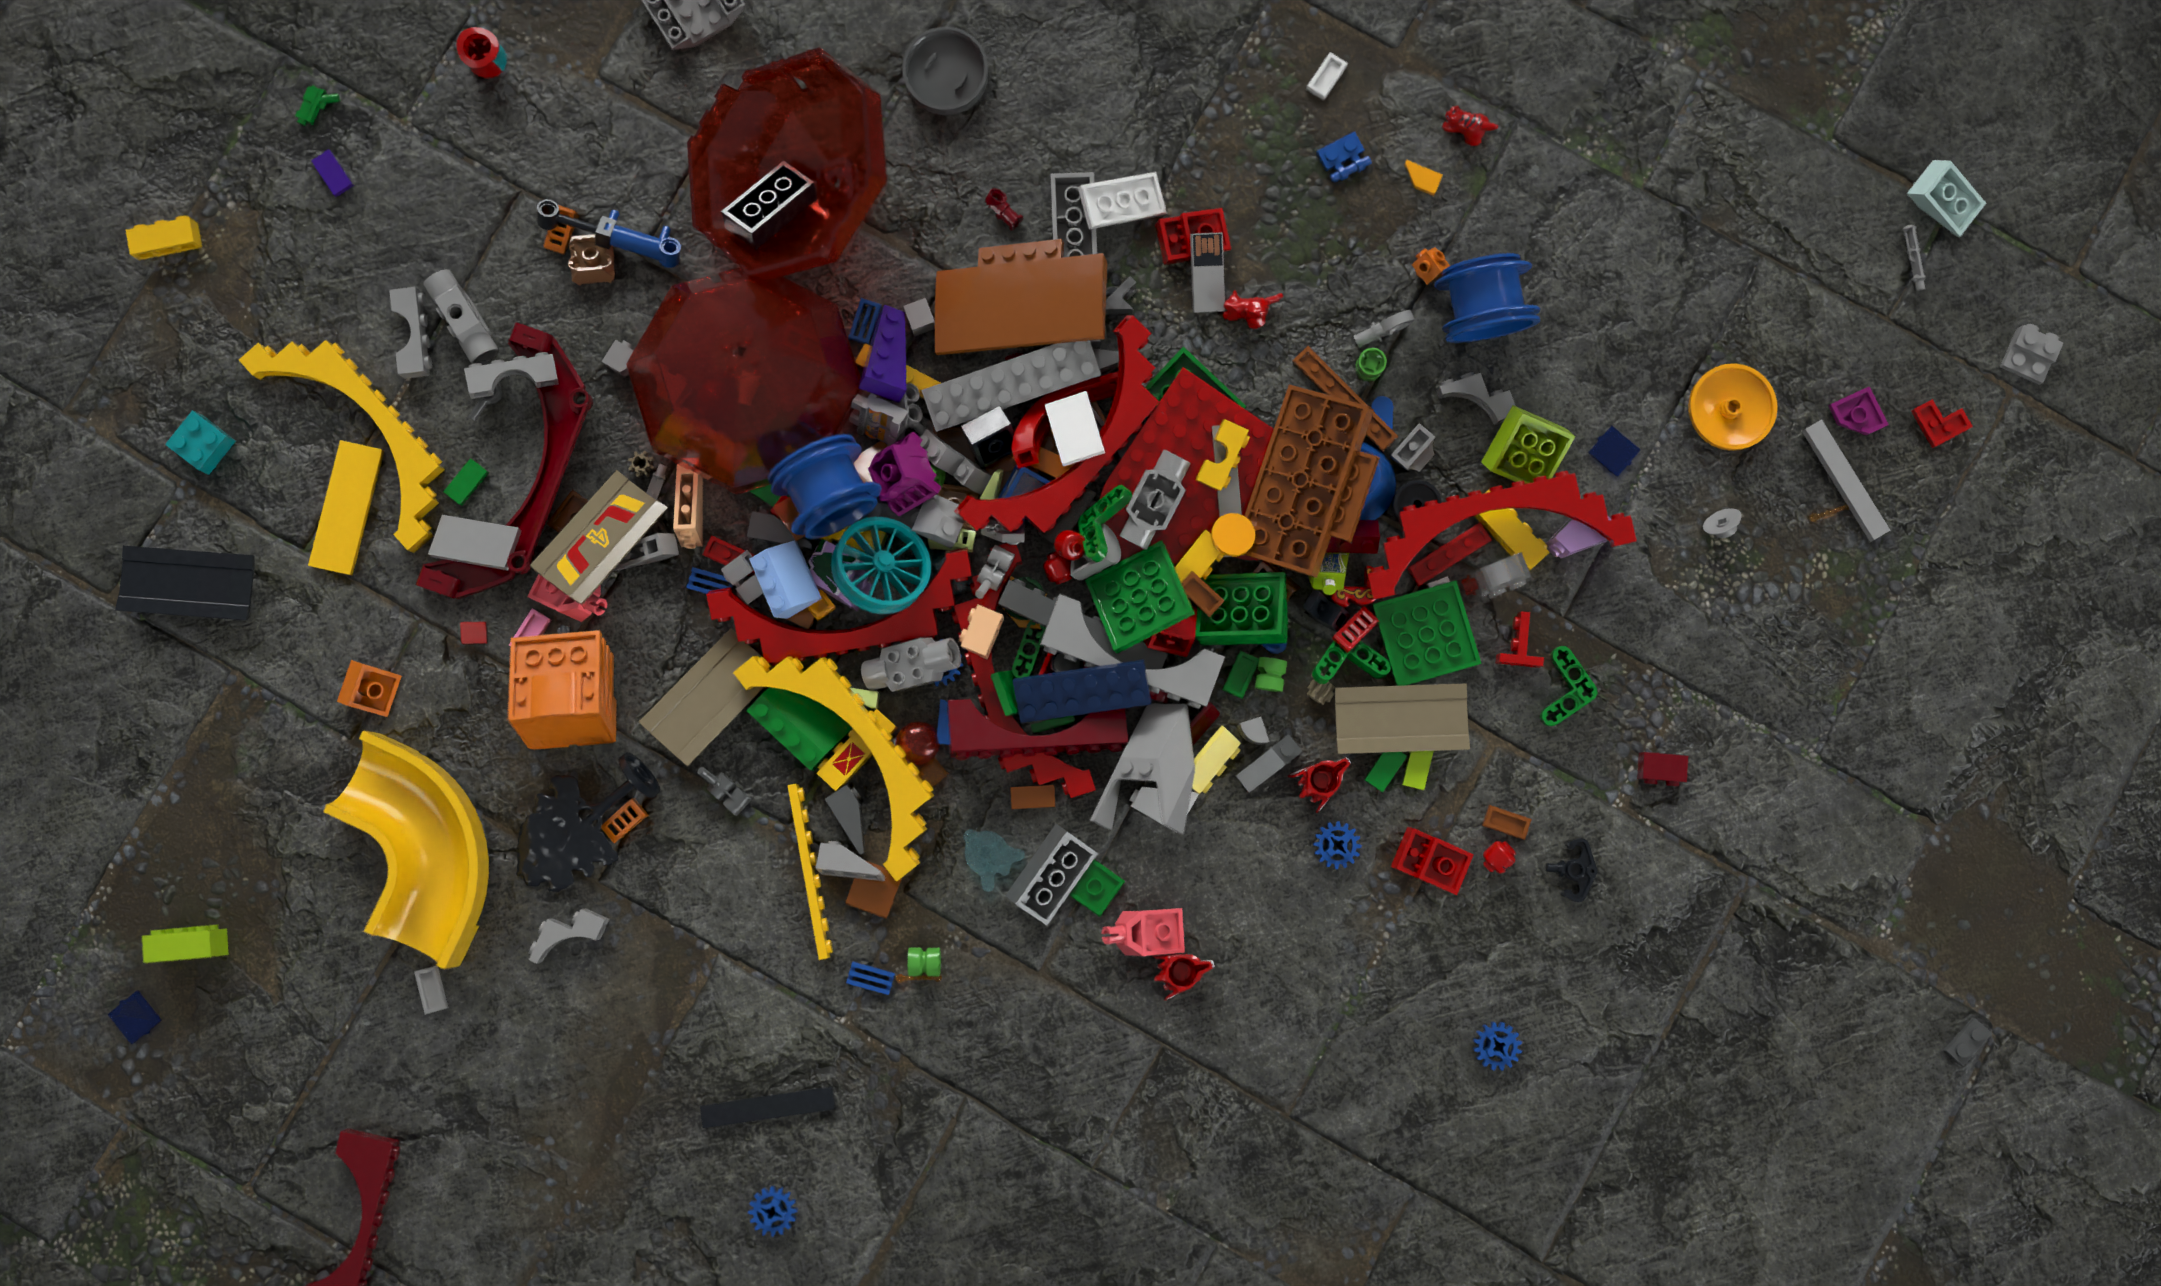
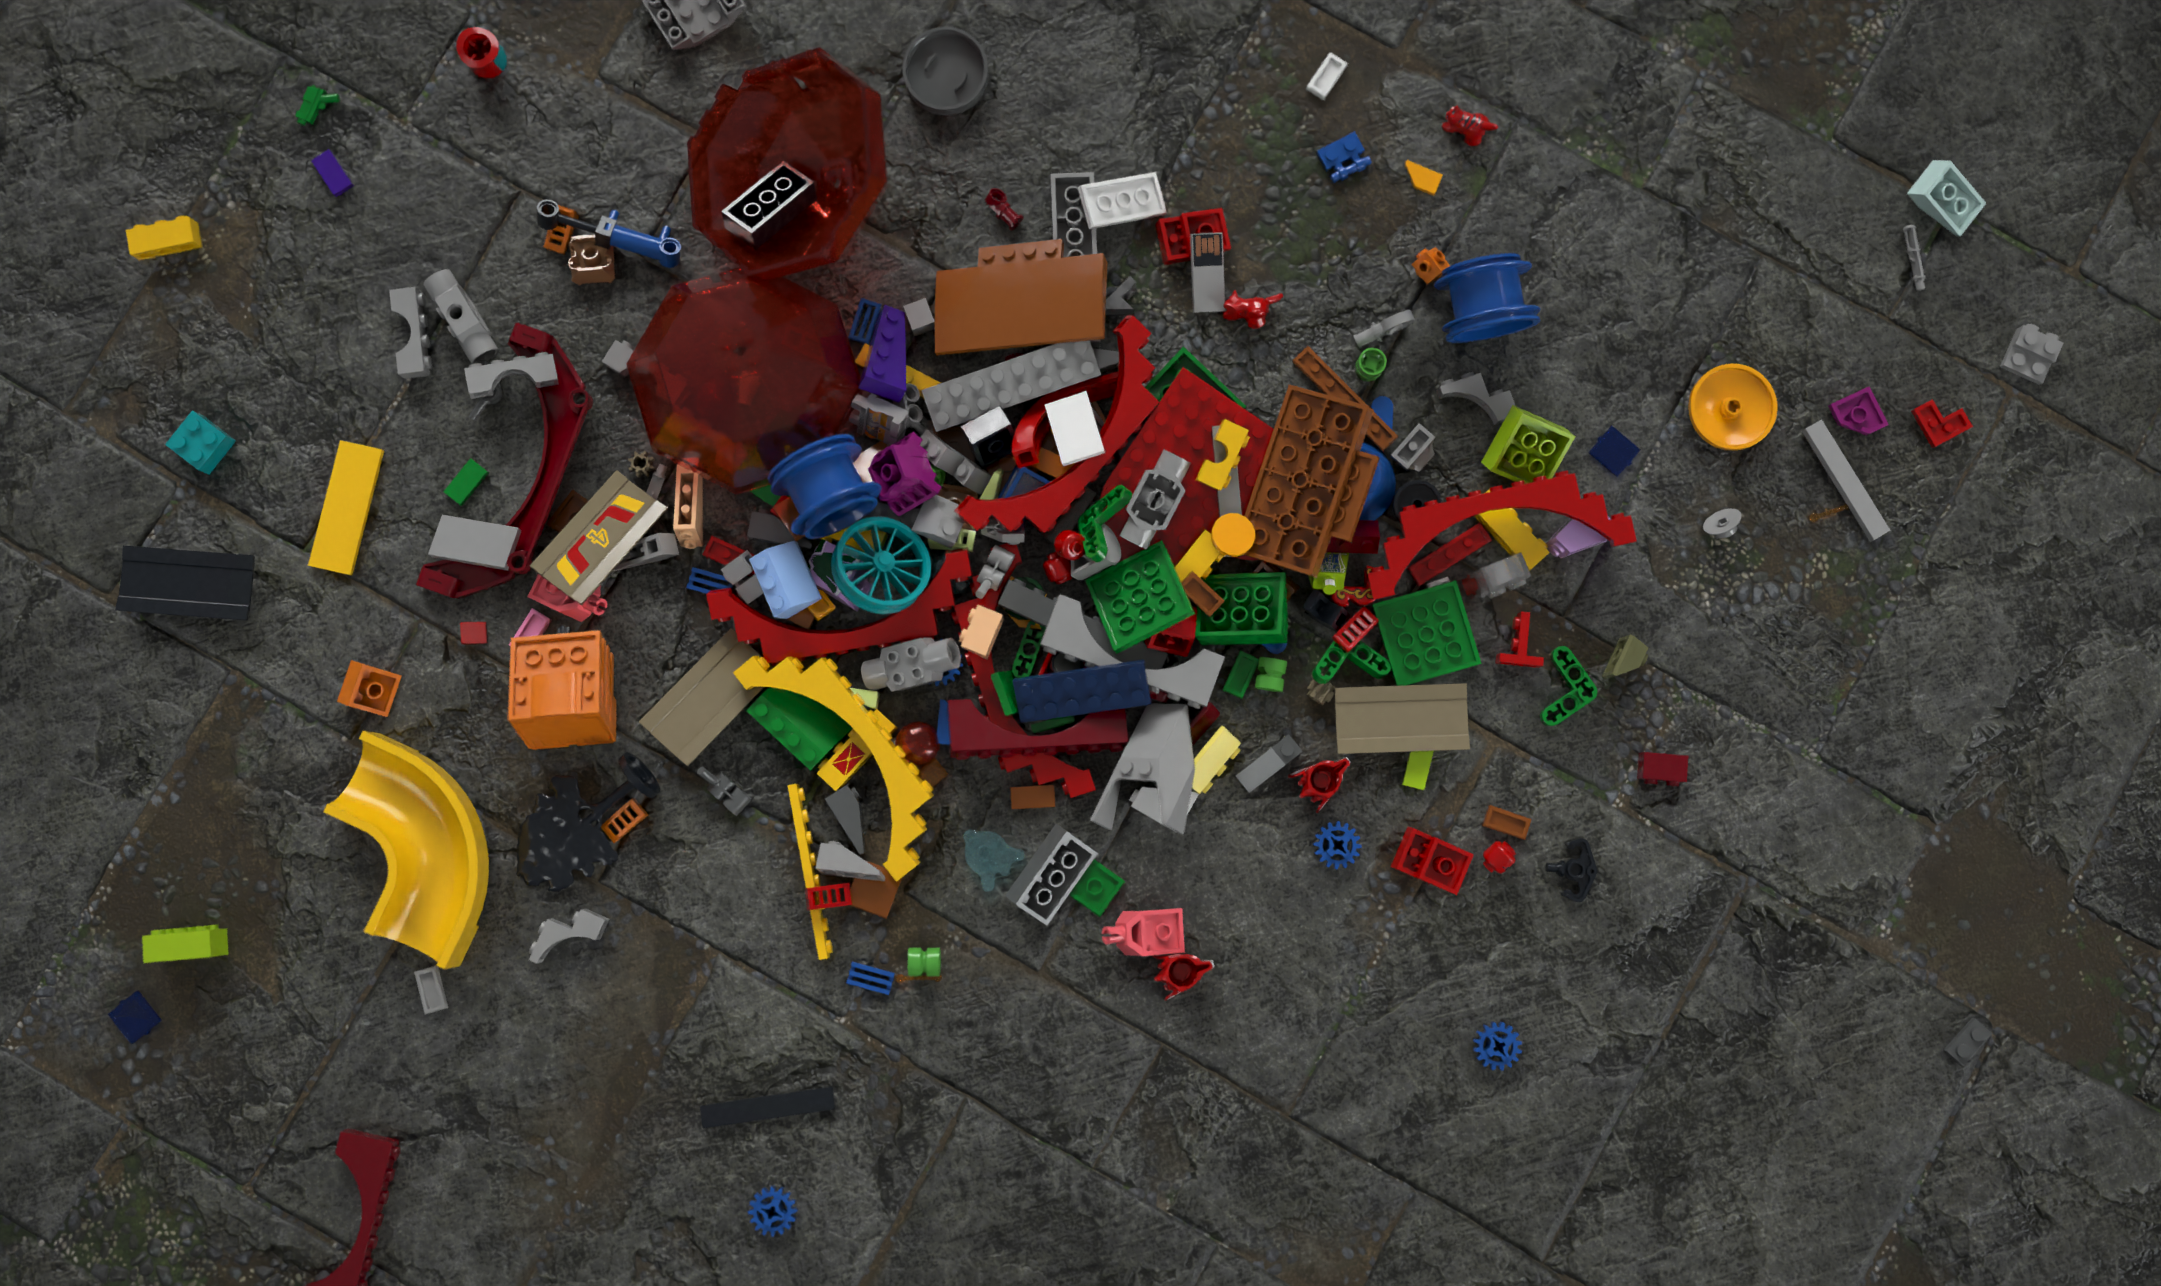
yellow arch [239,340,444,553] -> none
light grey brick [1237,717,1269,745] -> none
green tile [1364,752,1407,792] -> none
none -> red slope [805,883,852,911]
none -> olive slope [1602,634,1648,679]

